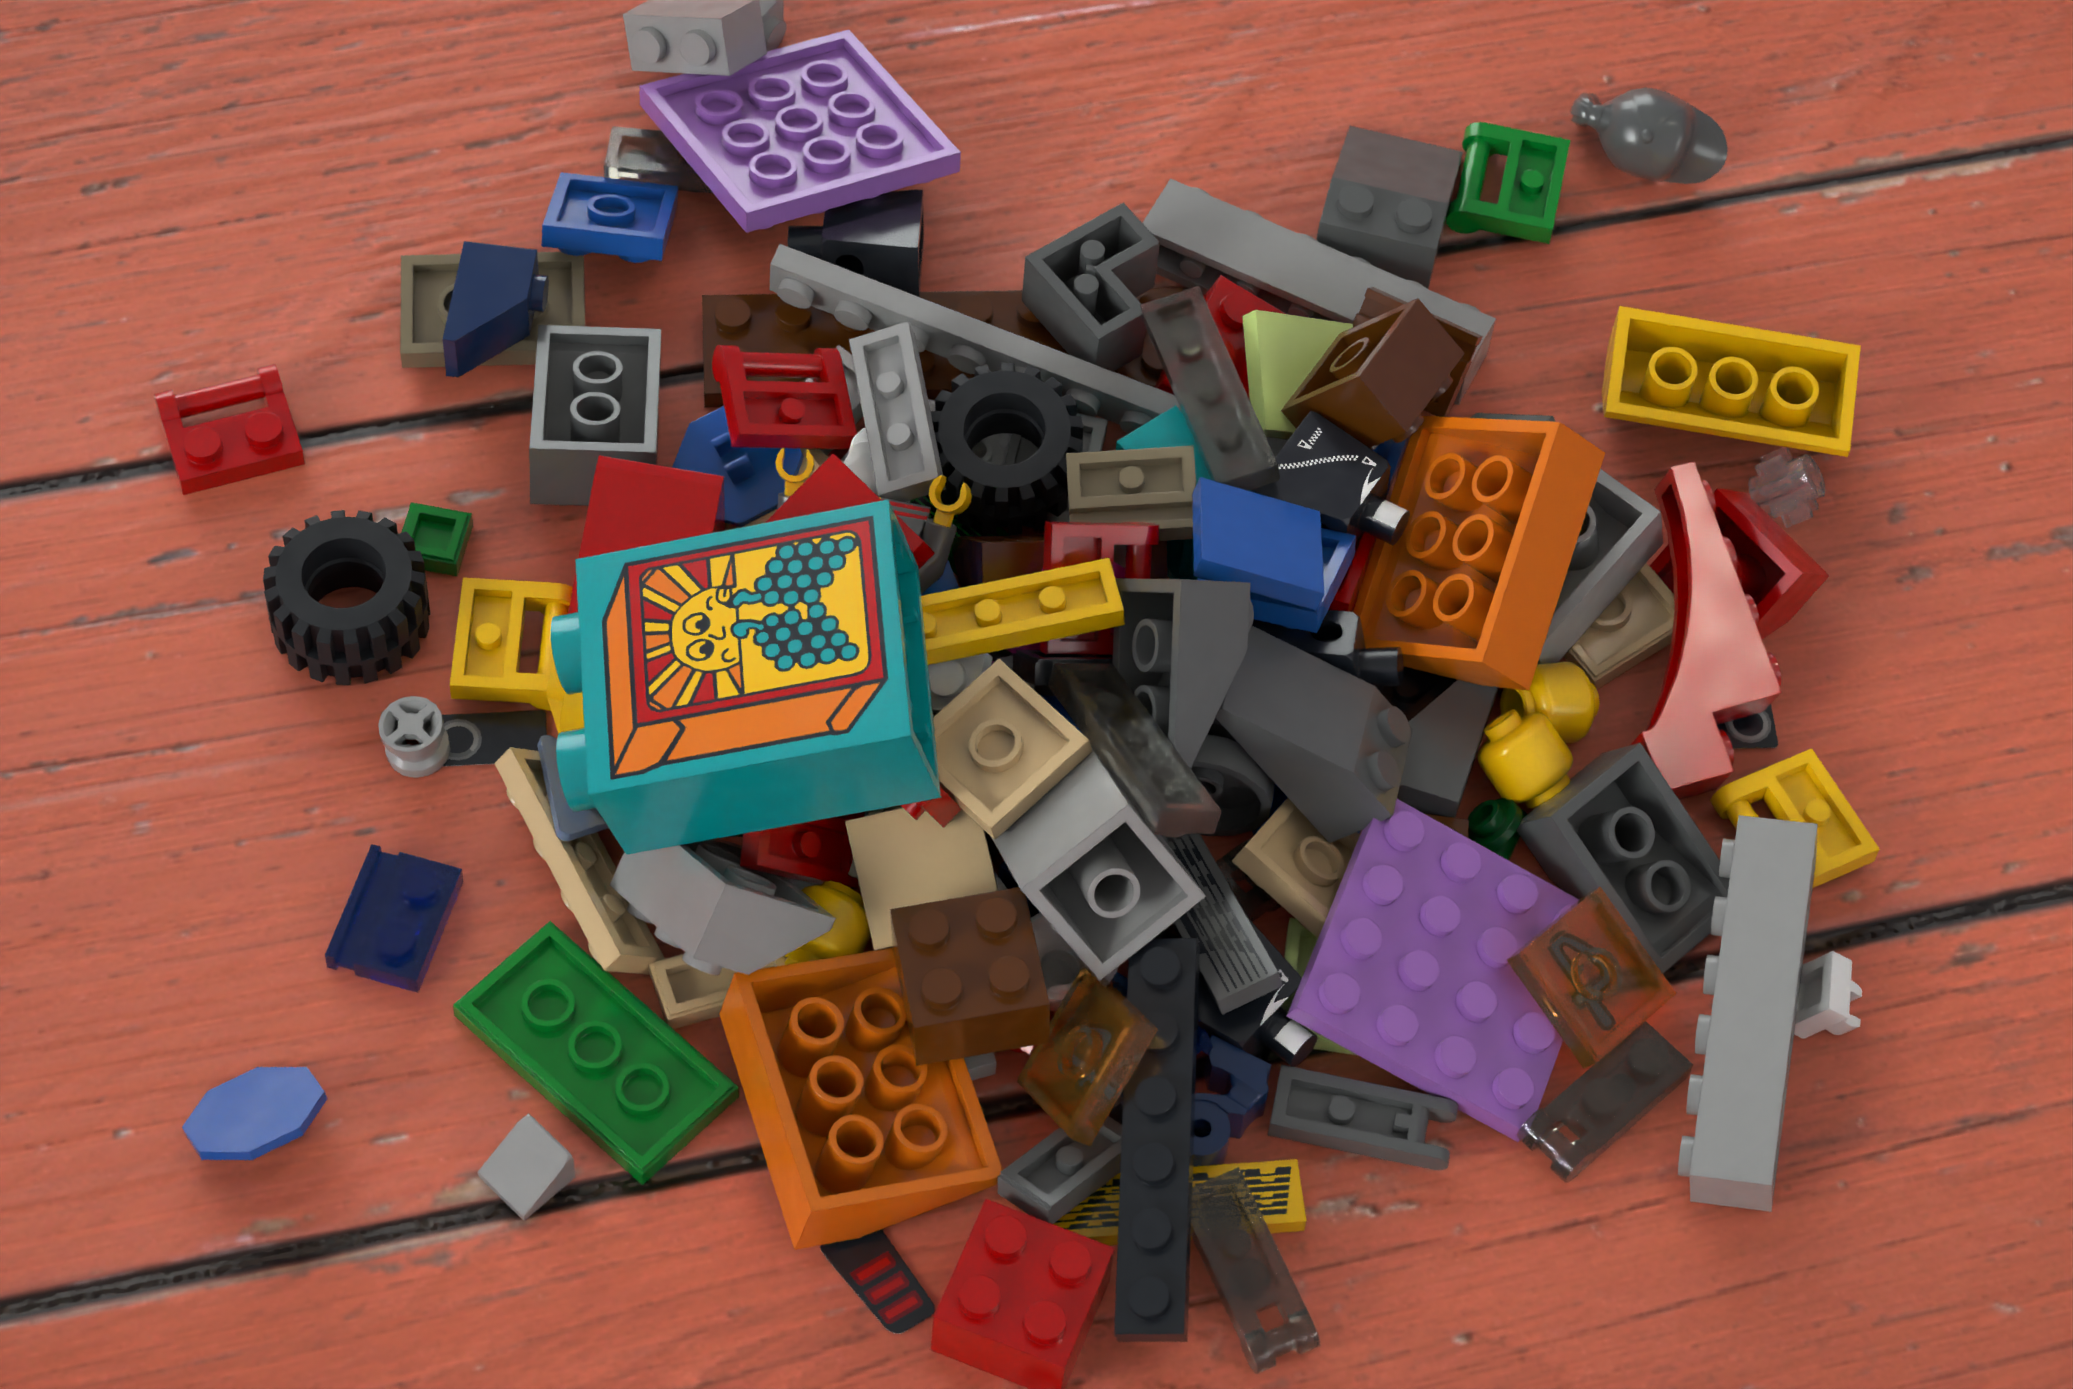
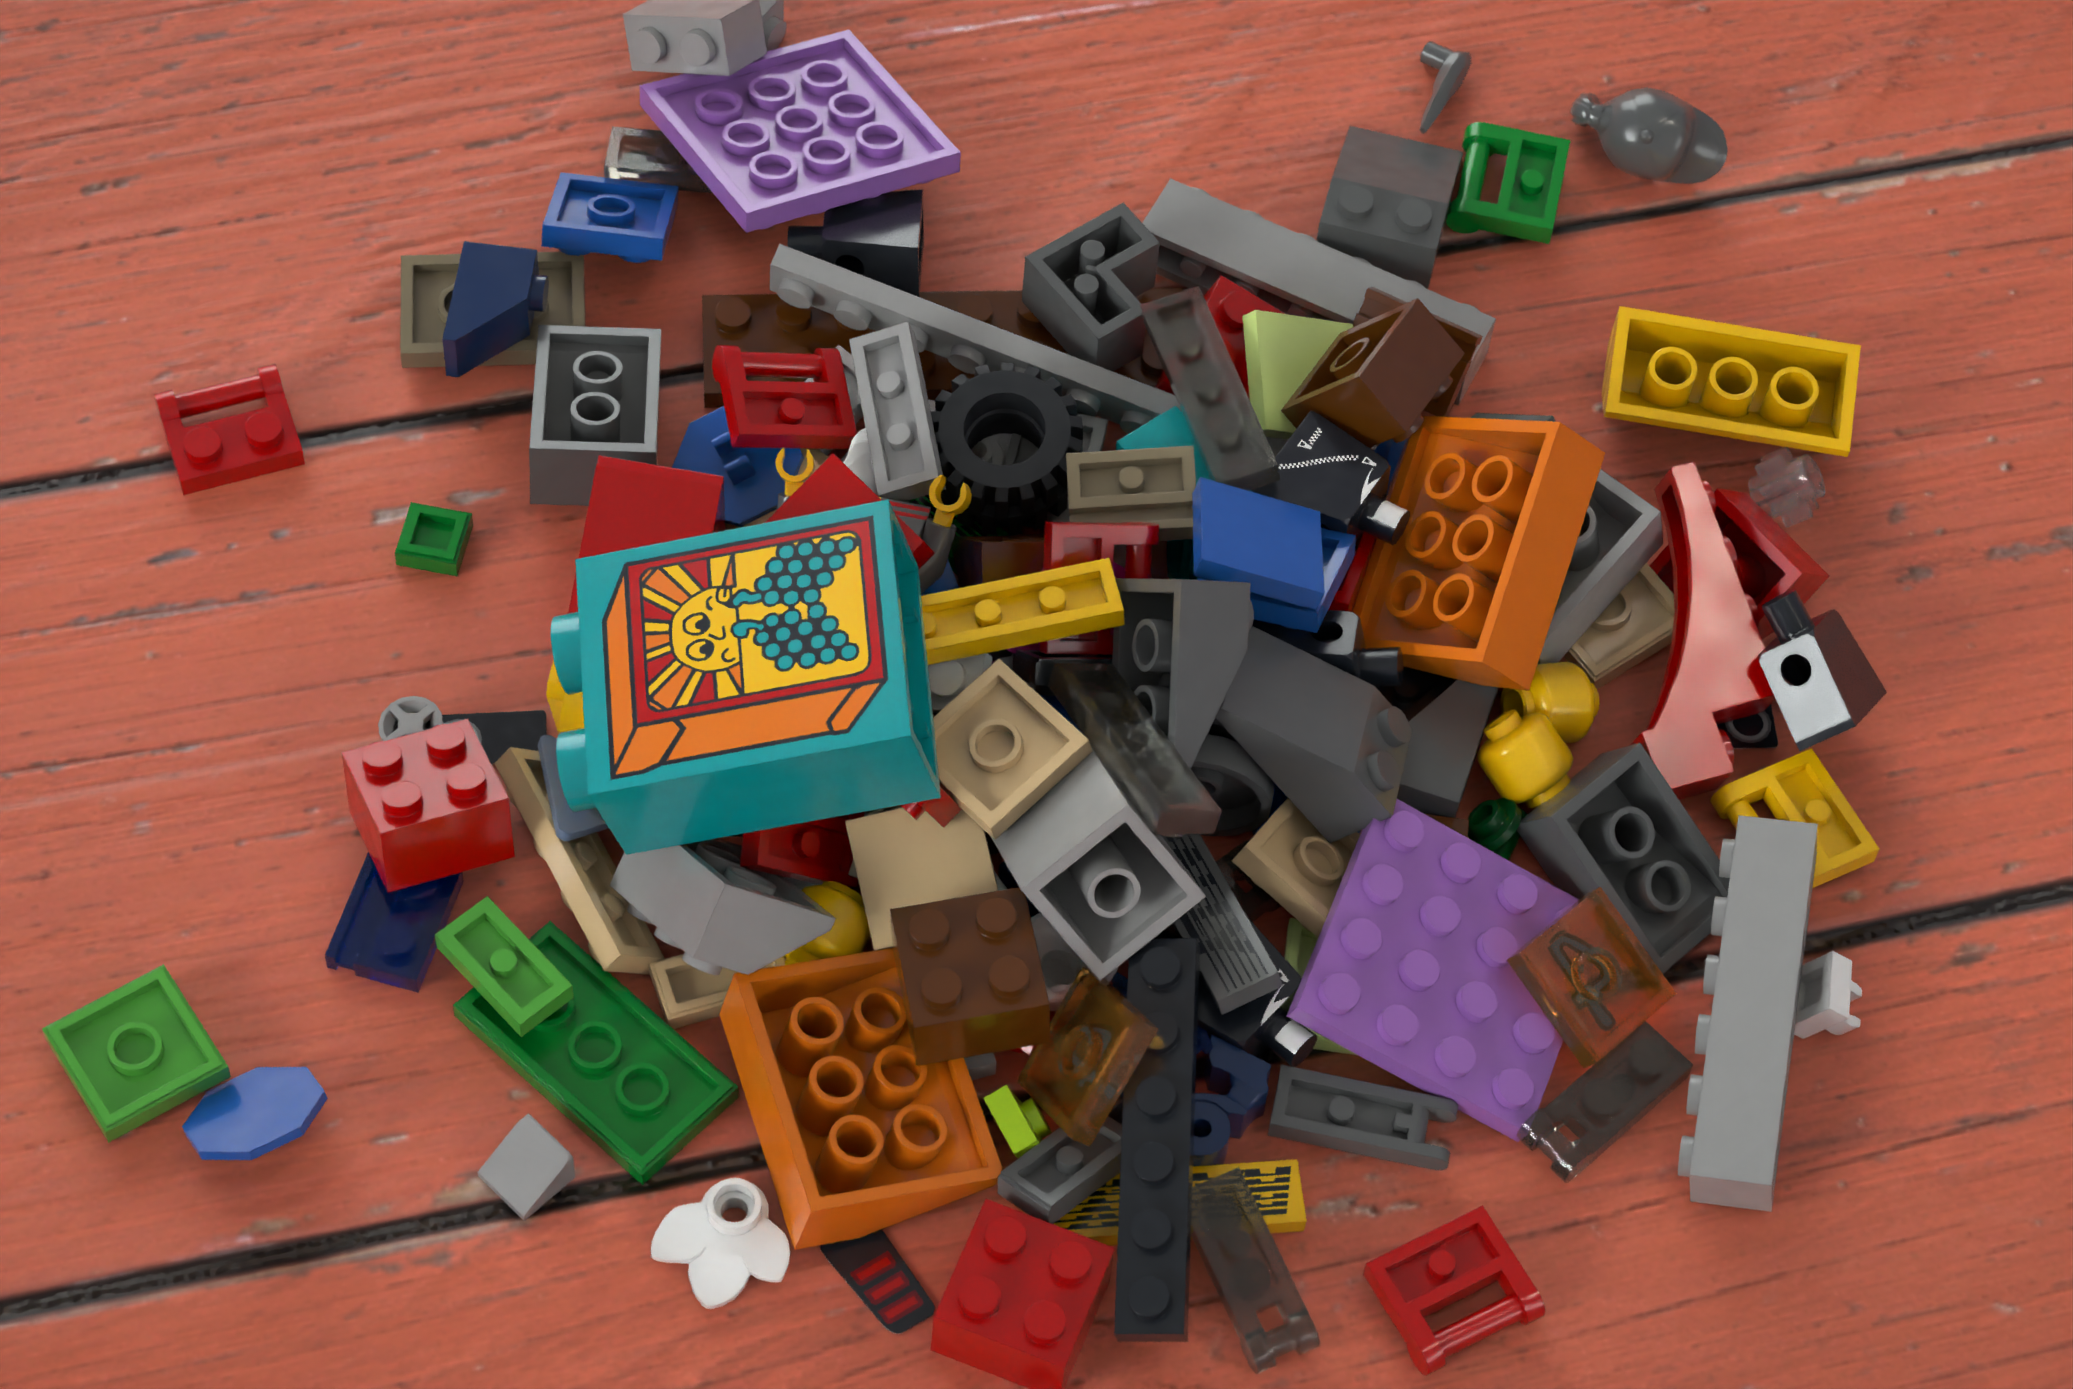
black tyre [263,510,431,685] -> none
yellow plate [450,578,573,711] -> none
none -> bright green plate [42,964,231,1143]
none -> red brick [342,719,515,893]
none -> bright green plate [435,896,574,1037]
none -> white plate [651,1178,790,1309]
none -> lime plate [983,1084,1052,1158]
none -> red plate [1363,1205,1545,1376]
none -> dark grey bar [1419,41,1471,134]
none -> torso [1758,589,1887,751]

